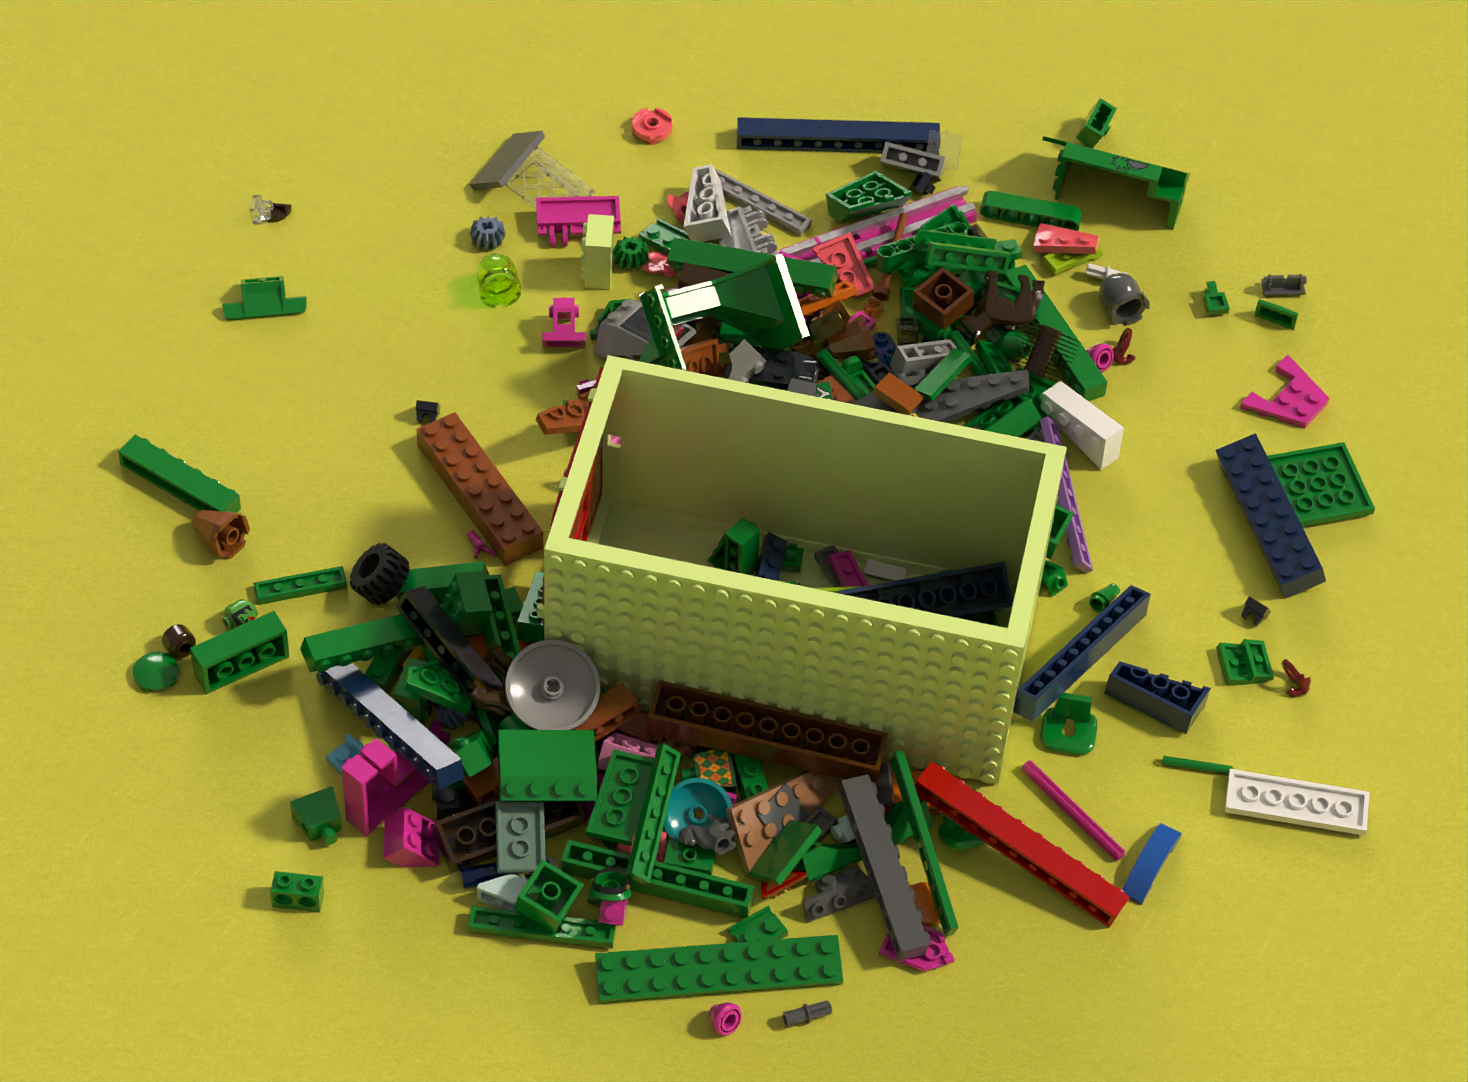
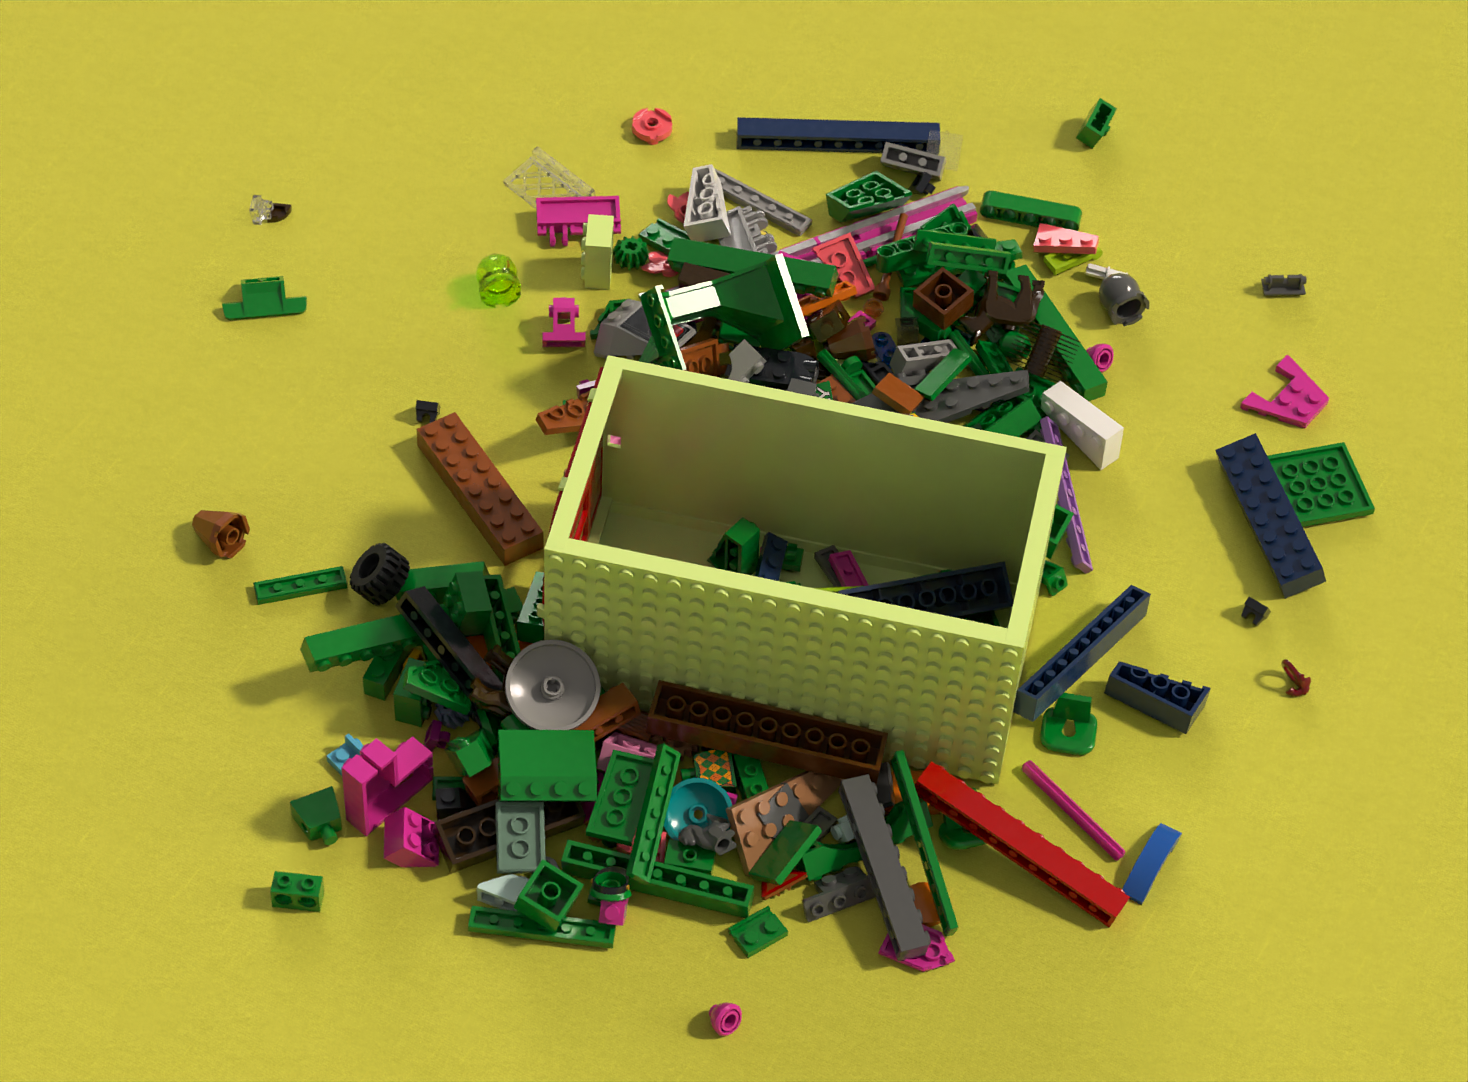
green brick [118,434,241,513] -> none
green dish [133,652,179,692] -> none
dark brown head [162,624,196,658] -> none
green brick [190,611,290,694] -> none
bright green head [222,599,258,630] -> none
dark blue brick [316,663,464,790] -> none
brick [459,862,508,890] -> none
dark pink bar [467,530,496,558] -> none
dark grey tile [470,131,545,190] -> none
sand blue gear [470,215,505,251] -> none
green plate [595,935,843,1003] -> none
dark grey axle [782,1001,832,1027] -> none
white sticker [864,559,907,581] -> none
green panel [1042,136,1190,230] -> none
green cone [1089,583,1120,613] -> none
dark red piece [1113,328,1136,365] -> none
green bar [1162,756,1233,775] -> none
green plate [1203,281,1229,316] -> none
green slope [1216,639,1274,685] -> none
white plate [1225,769,1369,836] -> none
green slope [1254,299,1299,330] -> none

